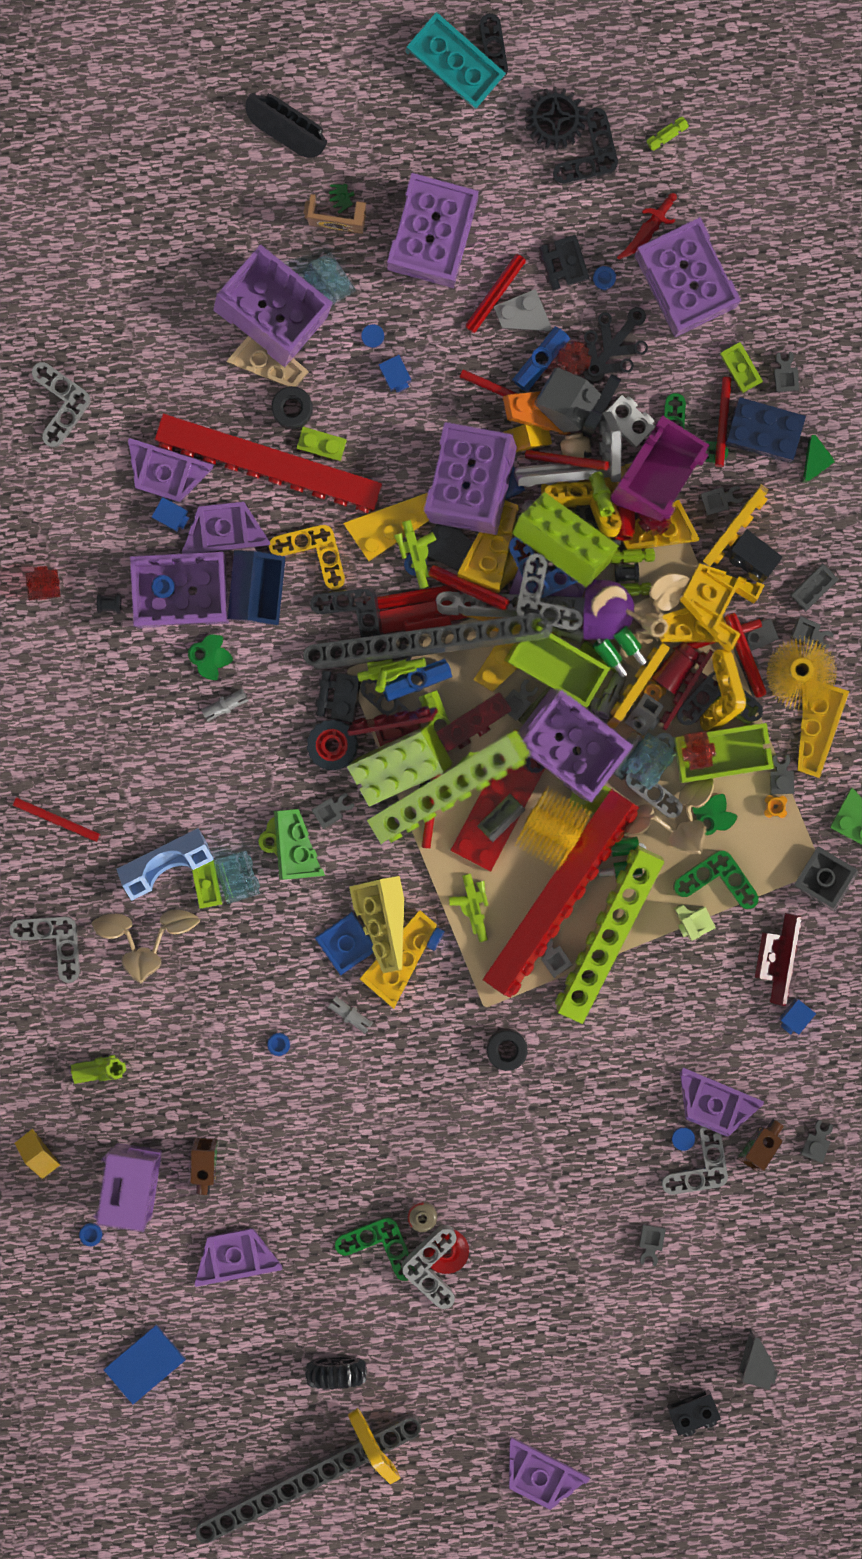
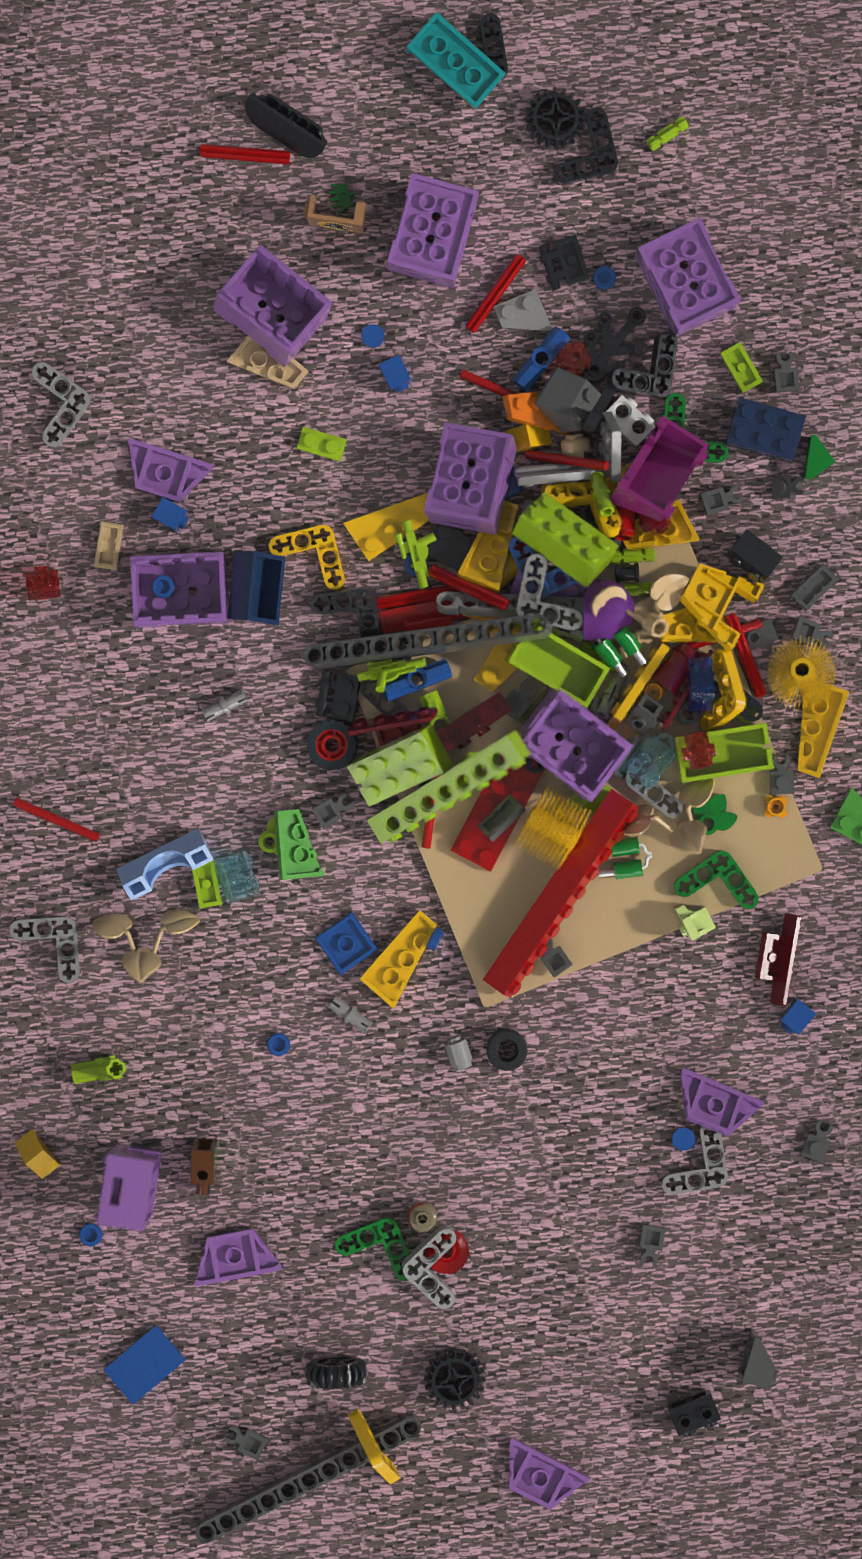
black bush [97,593,122,614] -> none
red brick [155,414,382,514] -> none
medium lavender wing [182,502,270,554] -> none
green plate [188,634,233,680] -> none
black tyre [271,386,313,429] -> none
clear light blue bracket [302,252,356,308] -> none
light yellow wedge [349,876,404,973] -> none
lime piece [449,873,489,942] -> none
lime brick [555,845,665,1024] -> none
red piece [617,193,677,259] -> none
yellow wing [703,484,768,566] -> none
red bar [715,377,732,467] -> none
reddish brown torso [737,1119,784,1171] -> none
dark grey slope [794,846,859,912] -> none
none -> tan plate [94,521,124,571]
none -> red axle [199,144,290,164]
none -> dark grey plate [225,1425,268,1460]
none -> black gear [424,1347,486,1411]
none -> light grey brick [444,1035,473,1071]
none -> black beam [607,331,678,398]
none -> clear blue brick [687,657,714,711]
none -> dark grey plate [772,475,809,500]

